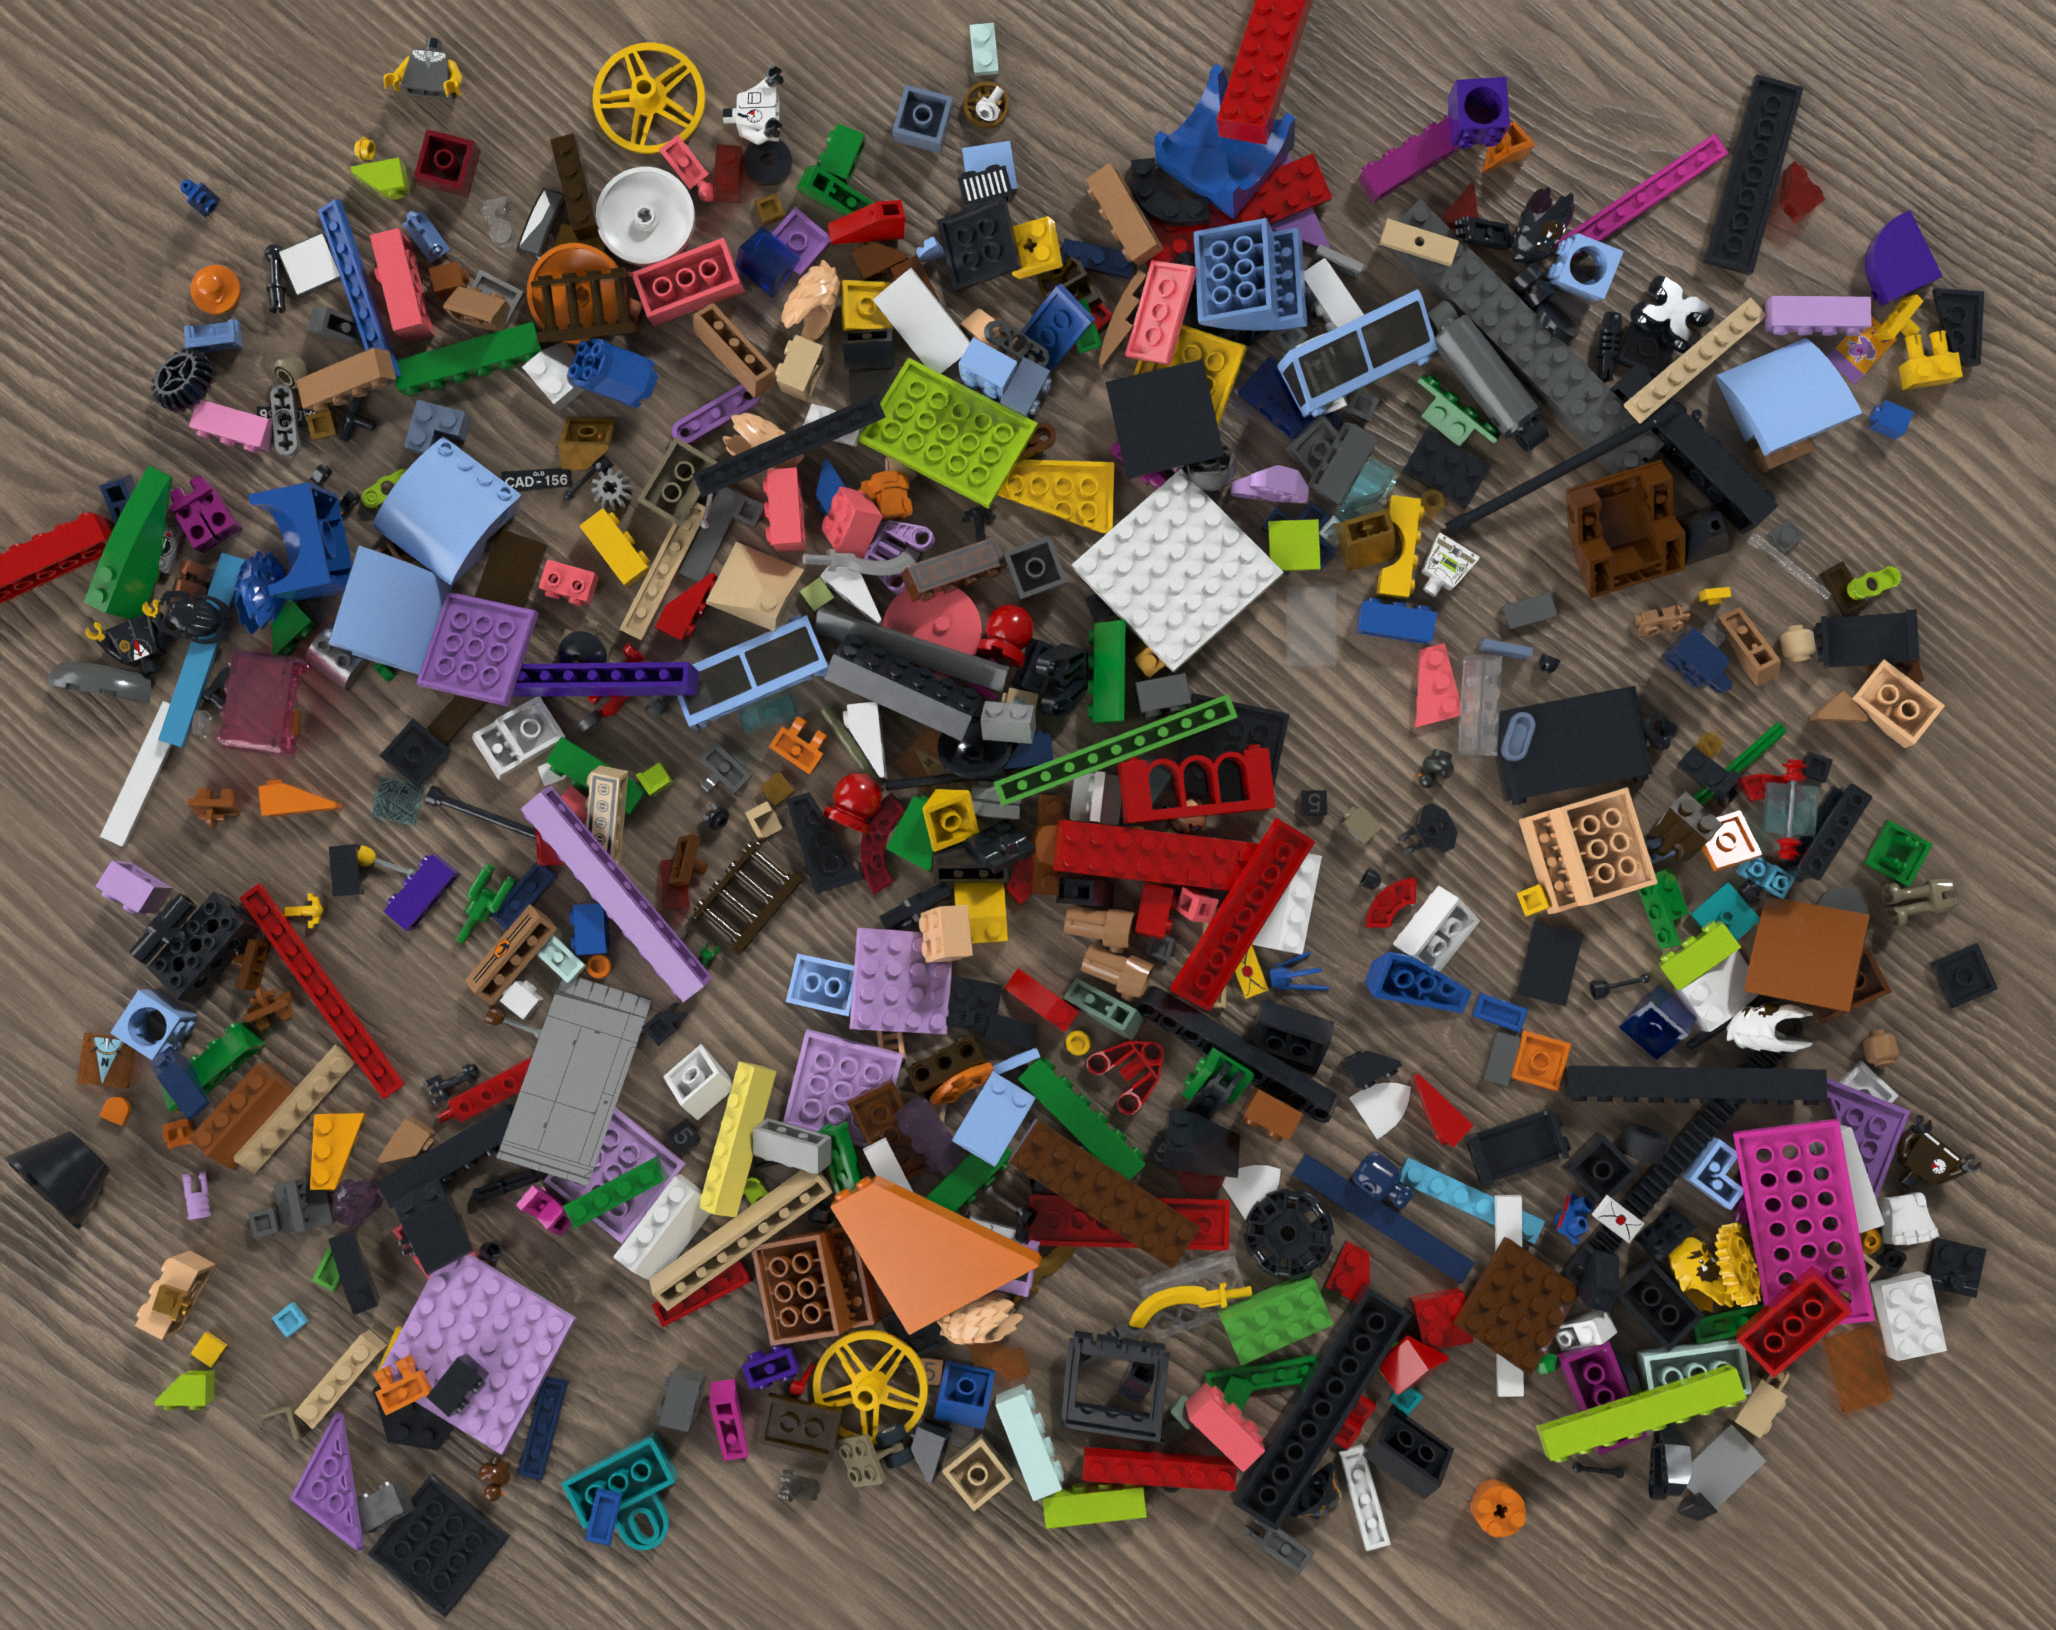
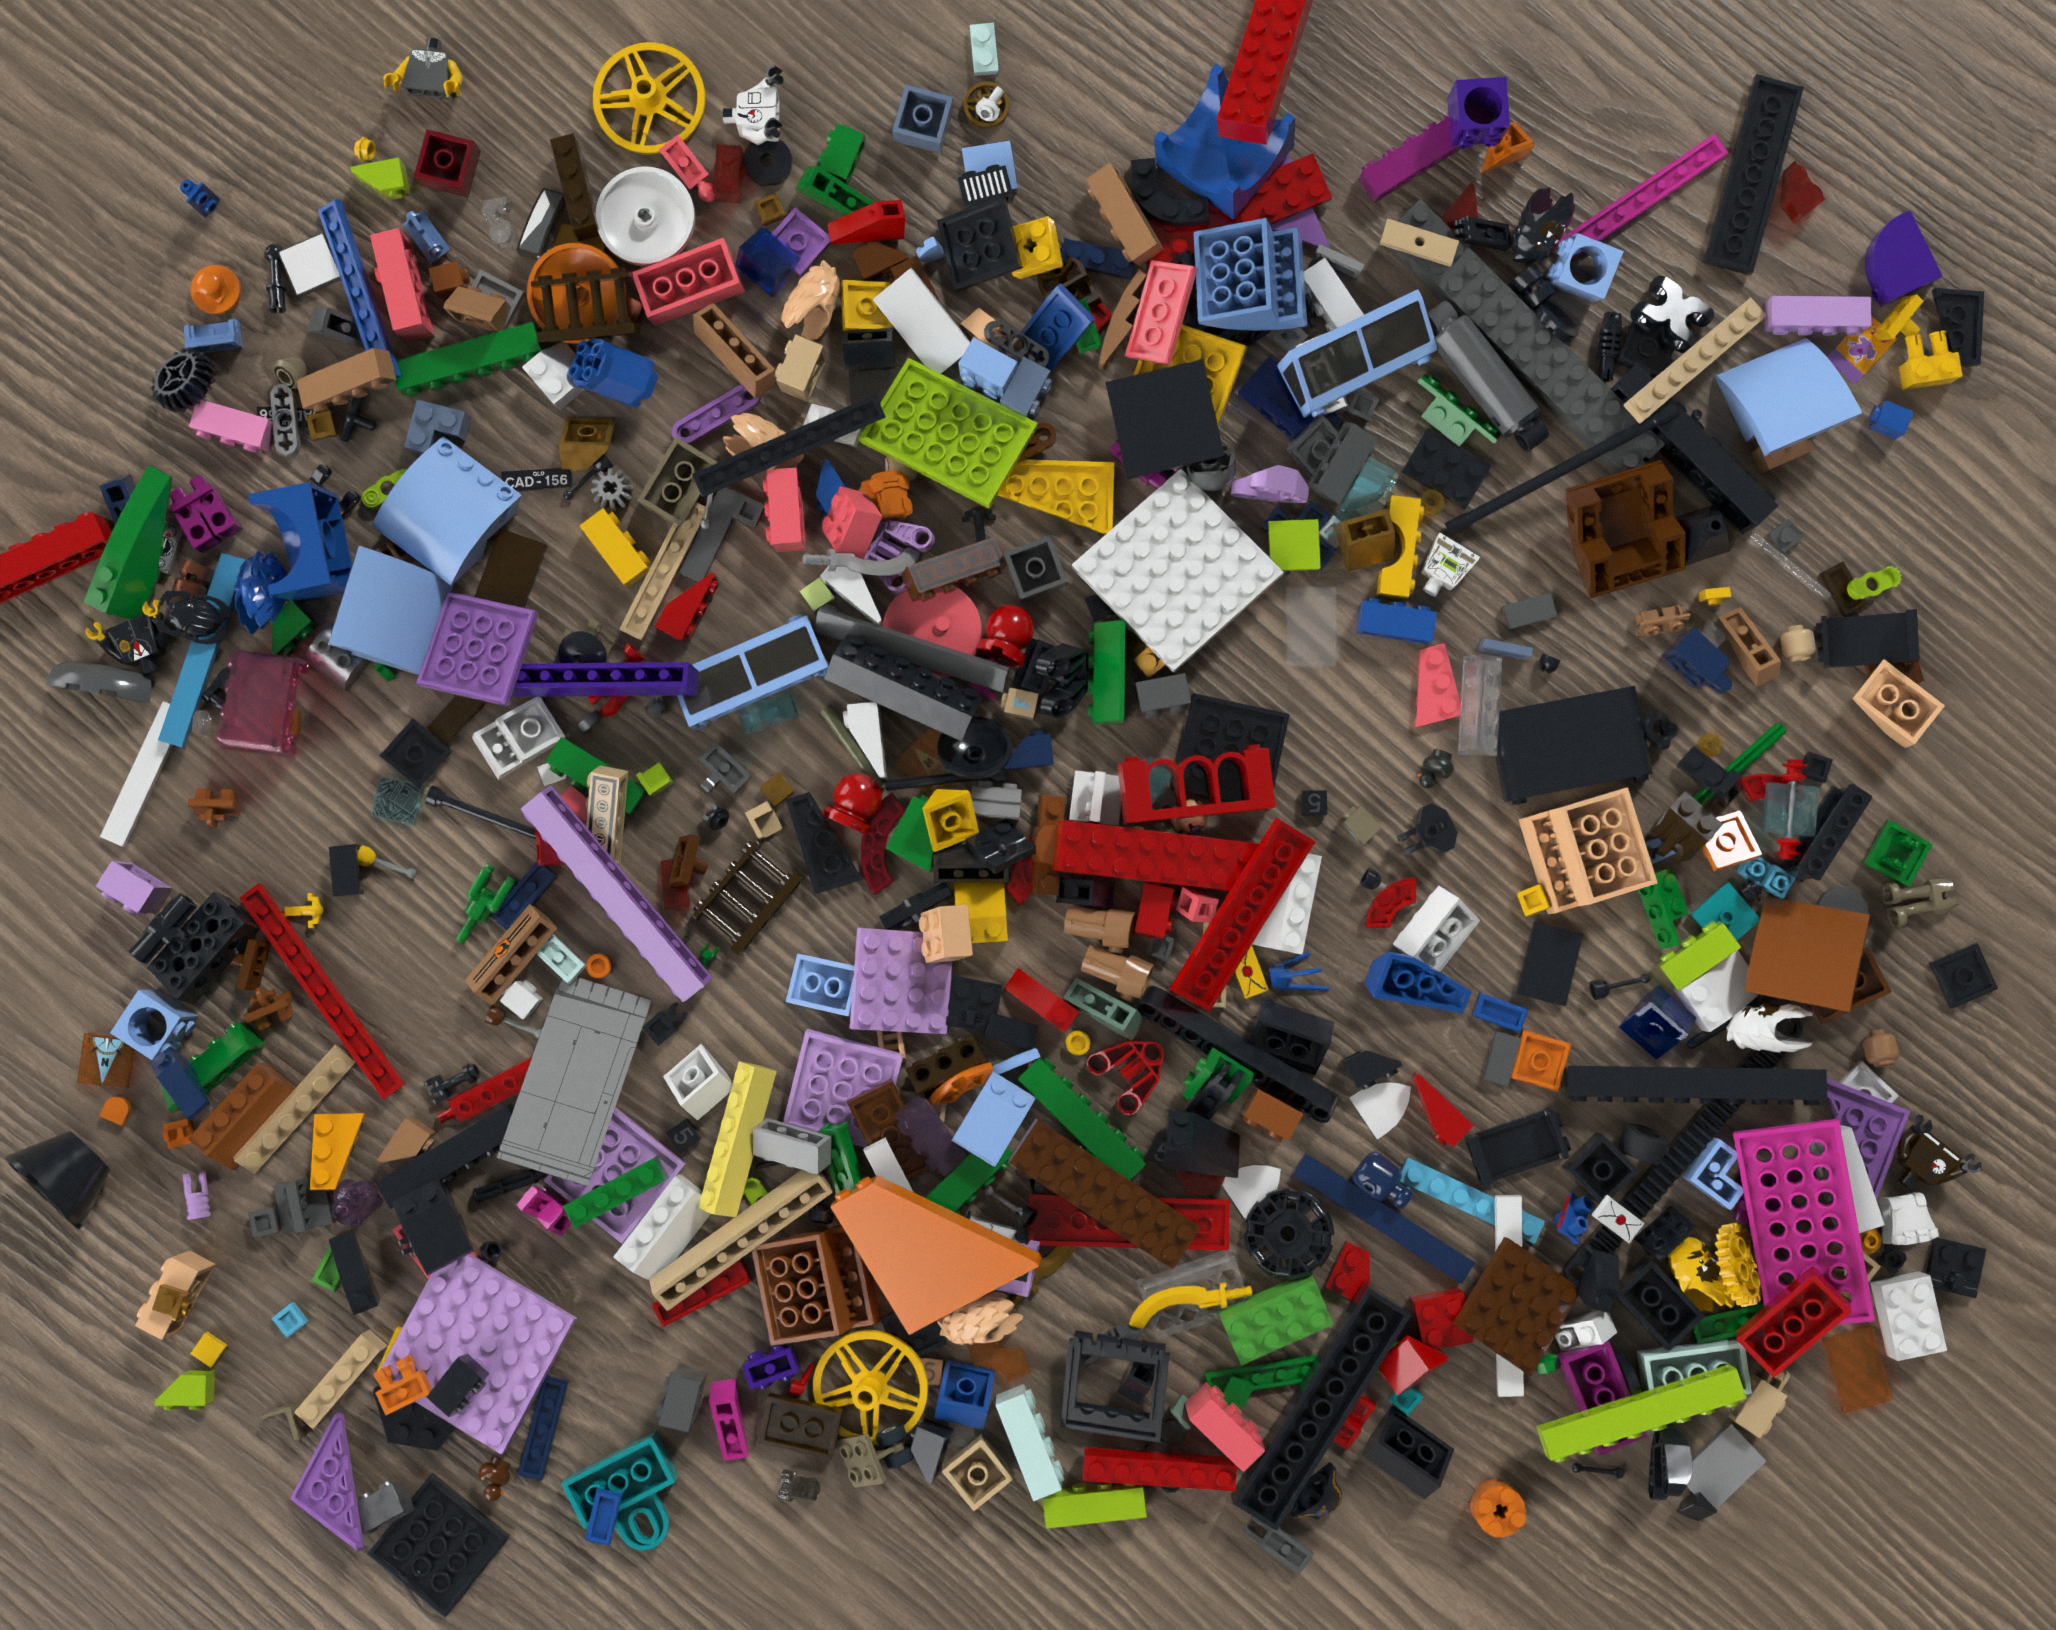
orange slope [258,780,343,817] -> none
dark purple brick [383,854,461,931] -> none
coral brick [539,559,599,607] -> none
blue brick [570,903,610,955] -> none
tan slope [706,542,804,632] -> none
orange plate [769,716,829,775] -> none
light grey brick [981,701,1036,744] -> none
bright green brick [992,694,1237,807] -> none
white tile [1338,1444,1391,1551] -> none
sand blue tile [1501,712,1536,761] -> none
medium nougat slope [1810,690,1868,723] -> none

